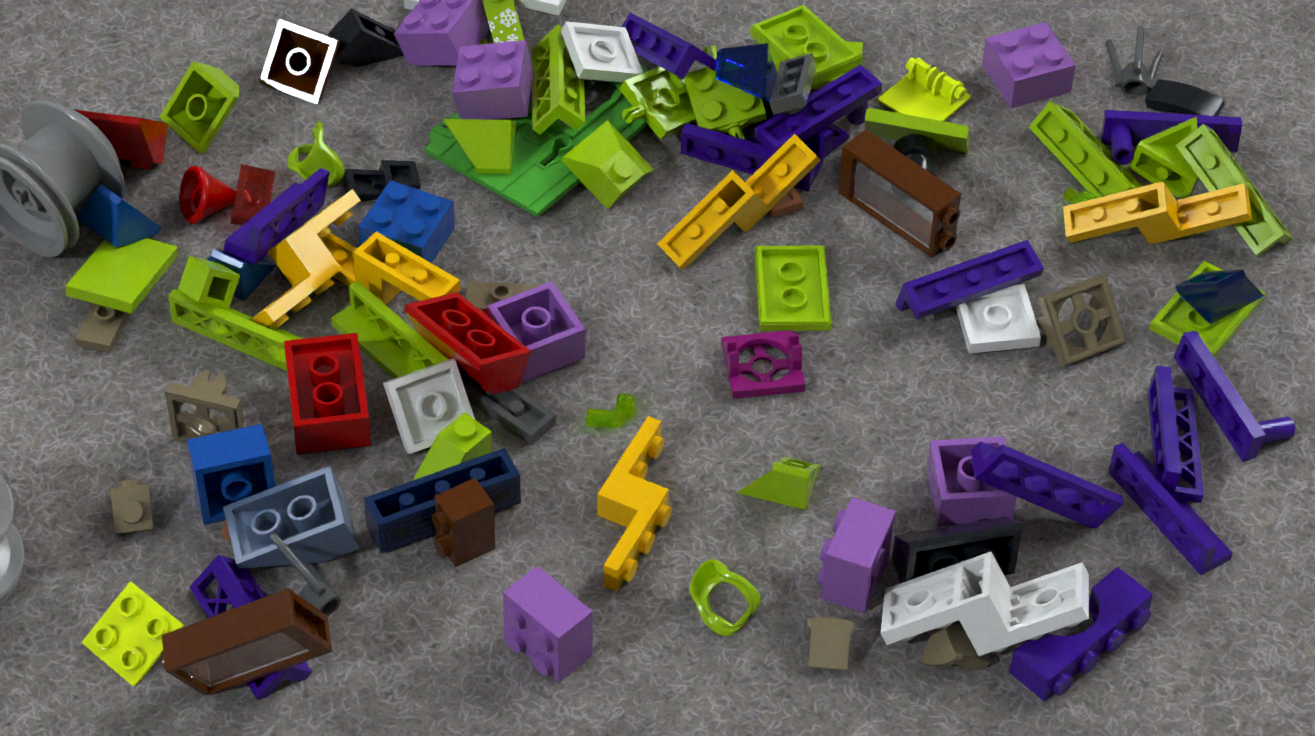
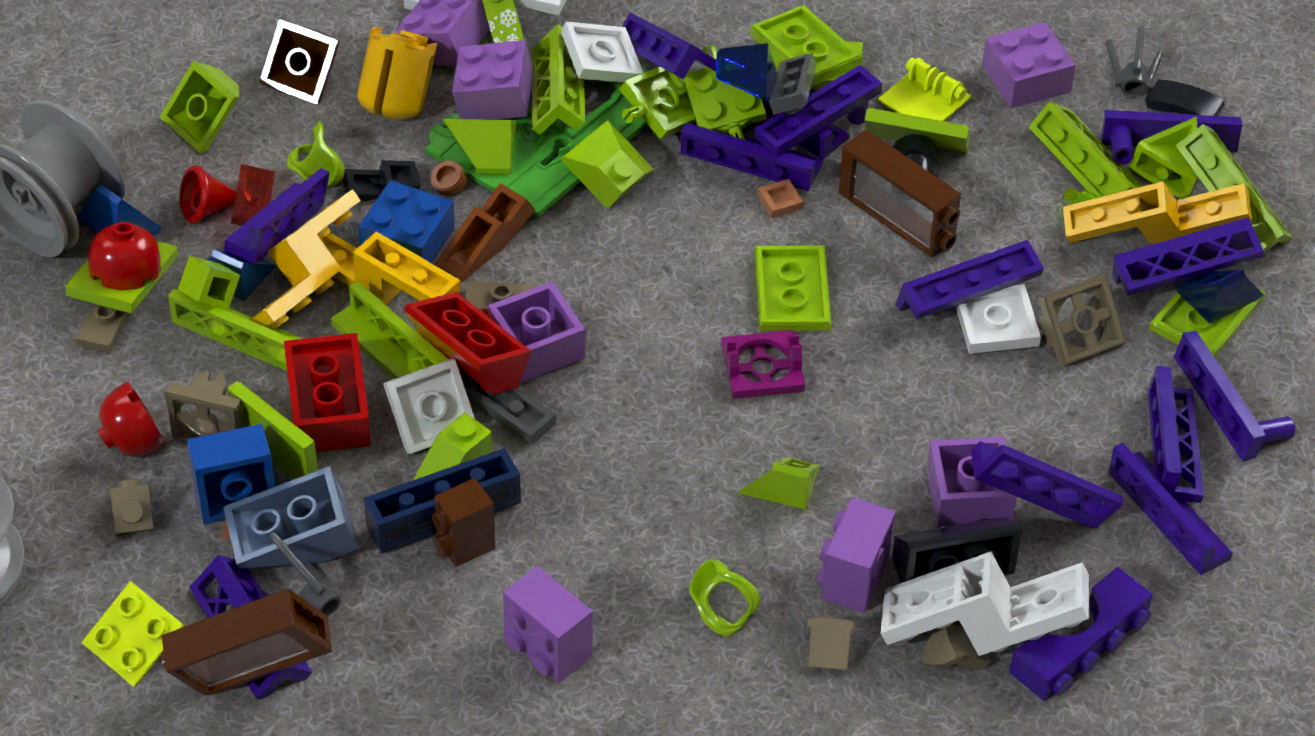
red slope [73,109,168,170] -> none
black slope [328,8,404,67] -> none
clear neon green arm [586,393,638,428] -> none
yellow bracket [597,416,672,592] -> none
yellow bracket [657,134,821,270] -> none
none -> red cylinder [88,222,161,290]
none -> red cylinder [97,381,168,457]
none -> lime tile [227,381,318,480]
none -> yellow cylinder [357,27,438,120]
none -> dark orange tile [430,160,467,196]
none -> dark orange slope [435,183,535,282]
none -> dark purple fence [1112,217,1264,296]

